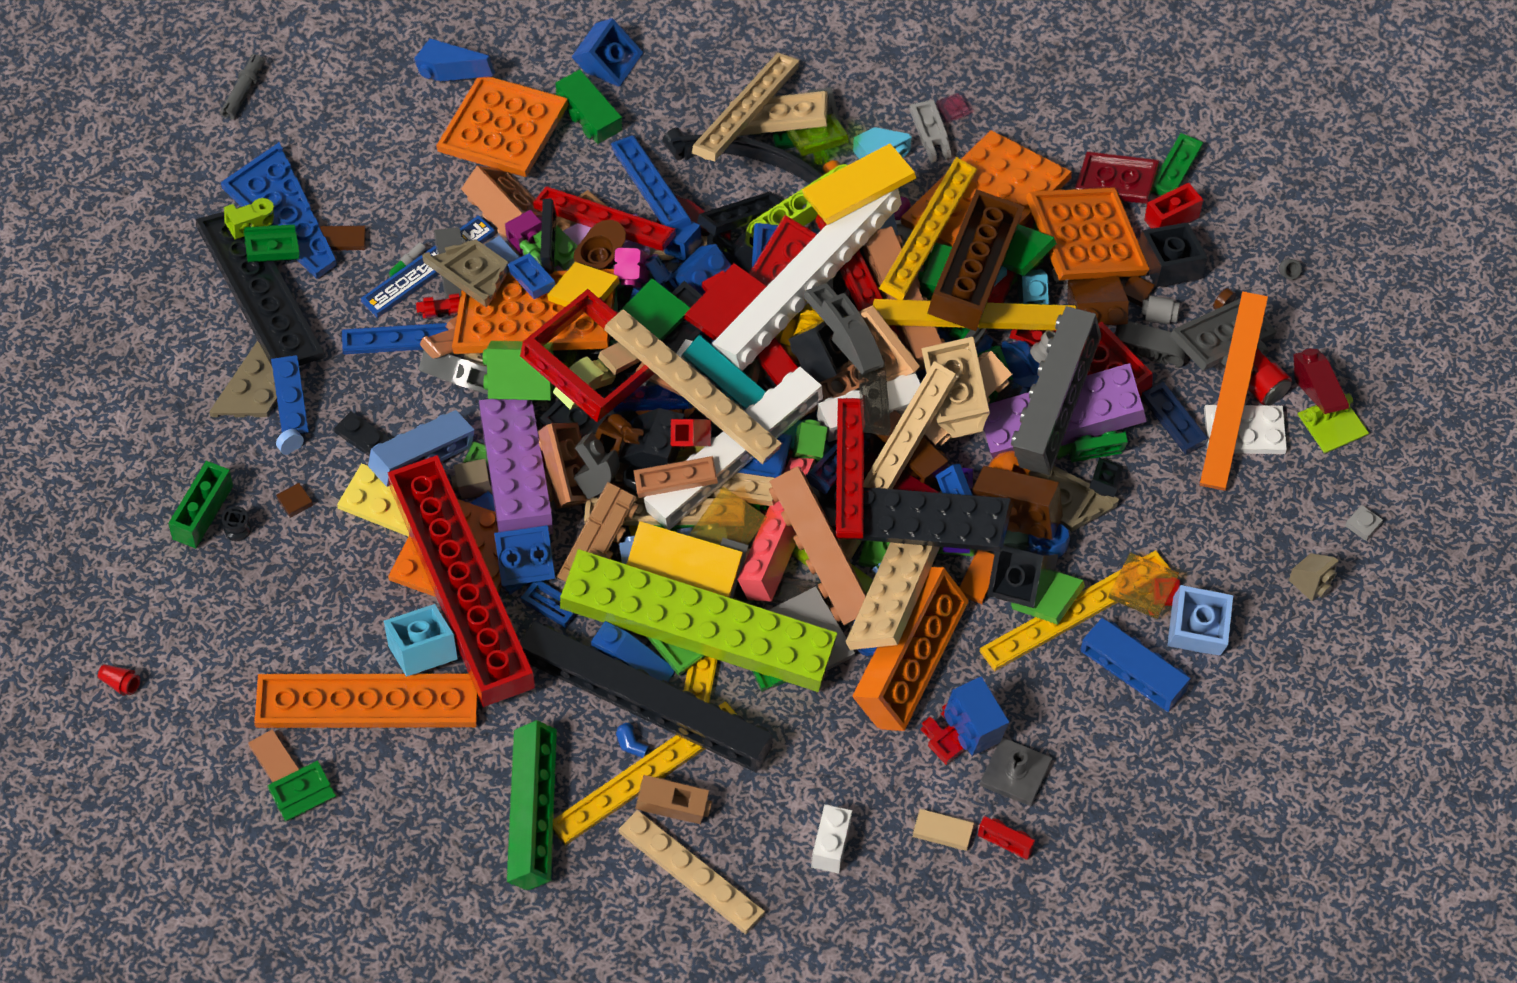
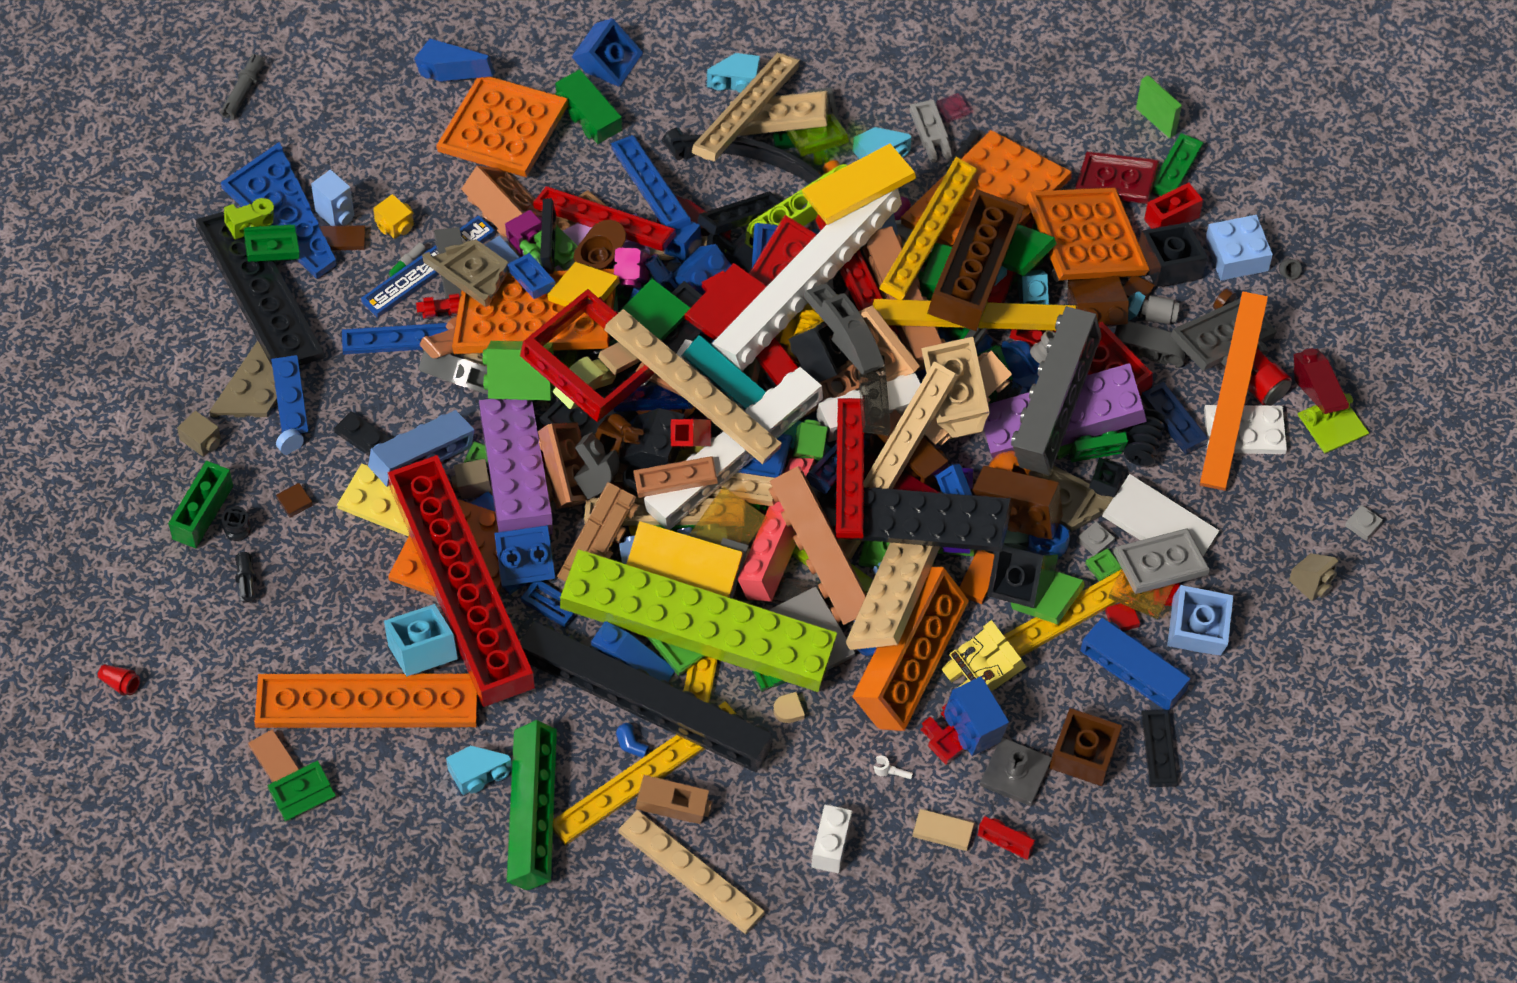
none -> dark tan brick [177,411,221,457]
none -> black axle [235,552,257,603]
none -> light blue brick [311,169,354,226]
none -> yellow brick [373,194,414,239]
none -> medium azure slope [446,746,512,795]
none -> medium azure slope [707,53,760,93]
none -> tan tile [774,692,805,723]
none -> white hand [874,756,913,779]
none -> light yellow hips [942,620,1026,691]
none -> black piece [945,129,982,171]
none -> reddish brown brick [1050,708,1122,787]
none -> light grey plate [1077,522,1115,556]
none -> bright green tile [1085,548,1122,581]
none -> white tile [1102,474,1219,556]
none -> red tile [1105,601,1140,632]
none -> light grey tile [1113,528,1210,594]
none -> black piece [1124,408,1165,468]
none -> medium azure tile [1128,291,1146,321]
none -> bright green tile [1136,75,1182,138]
none -> black tile [1141,710,1178,787]
none -> light blue brick [1205,215,1273,280]

